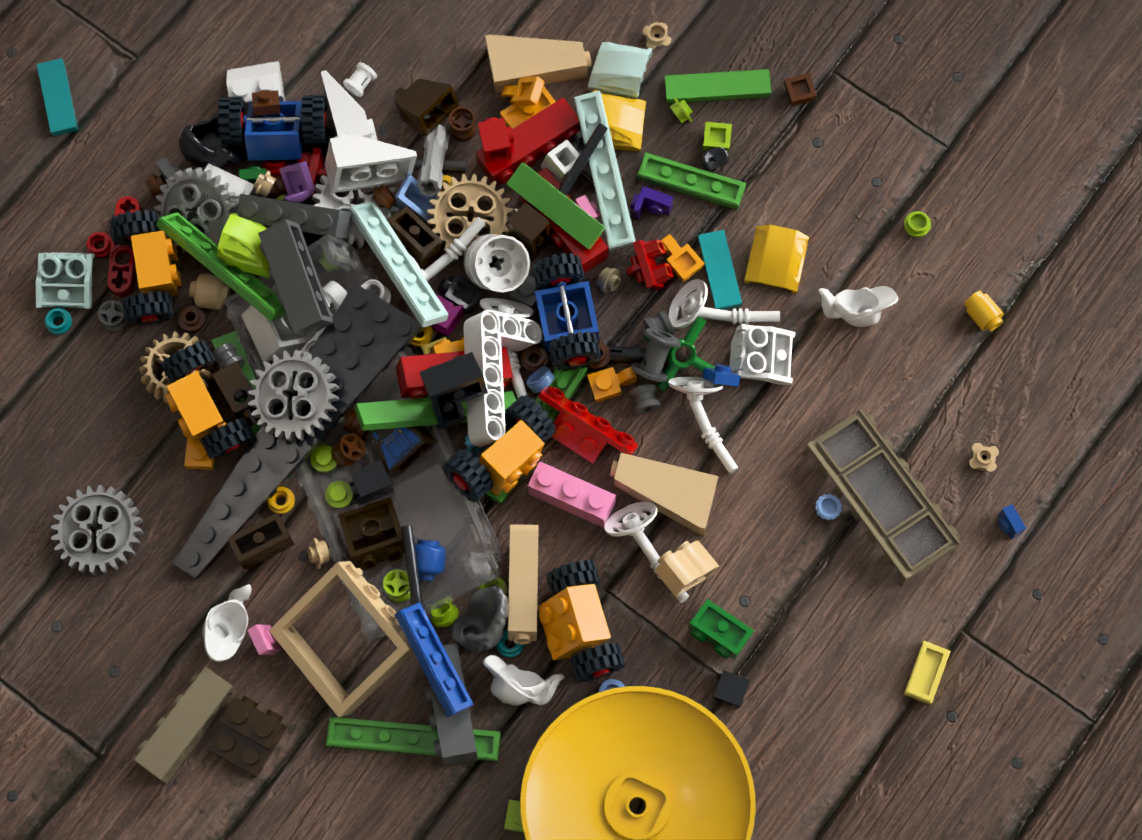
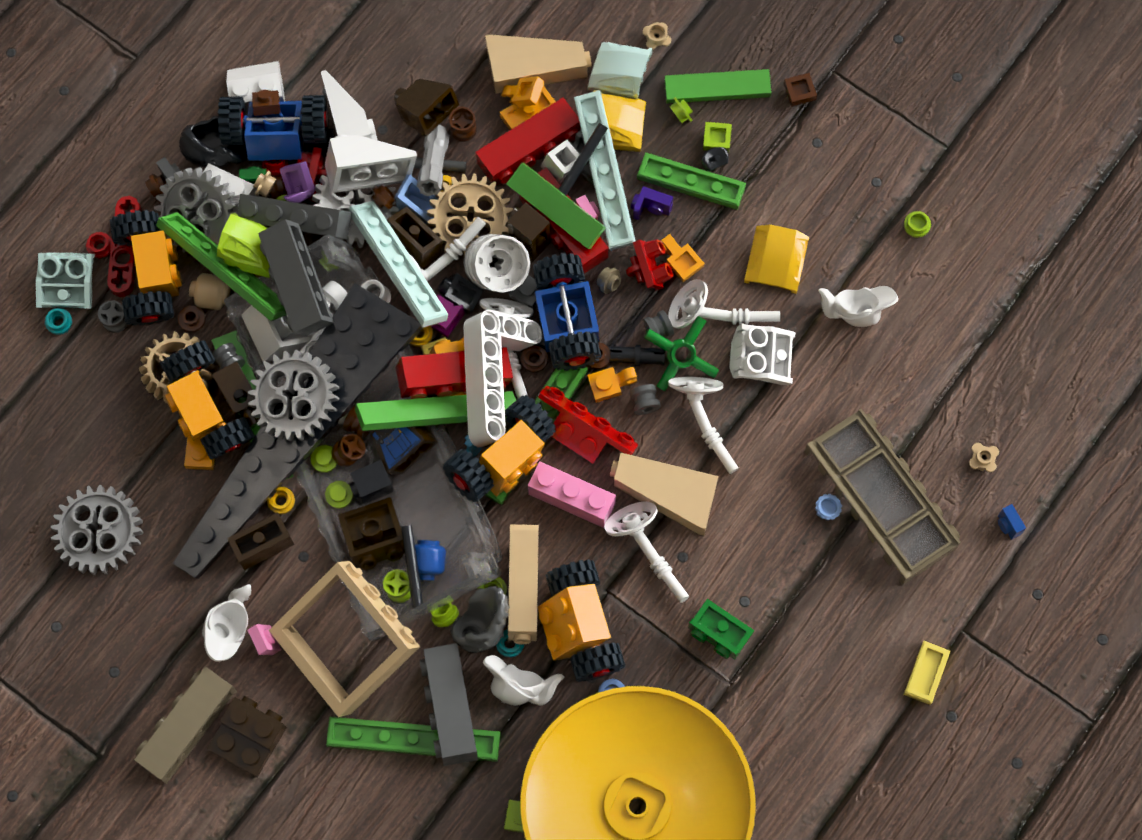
teal tile [37,58,79,137] -> none
tan plate [307,538,330,569] -> none
white bush [343,62,377,97] -> none
blue tile [394,602,474,717] -> none
black brick [419,352,488,430] -> none
red brick [478,117,514,163] -> none
medium blue tile [526,367,554,393] -> none
dark grey hose [631,328,681,382] -> none
tan brick [654,540,719,597] -> none
teal tile [698,230,742,310] -> none
blue plate [702,364,740,386] -> none
black tile [713,670,750,708] -> none
yellow brick [964,291,1004,332] -> none

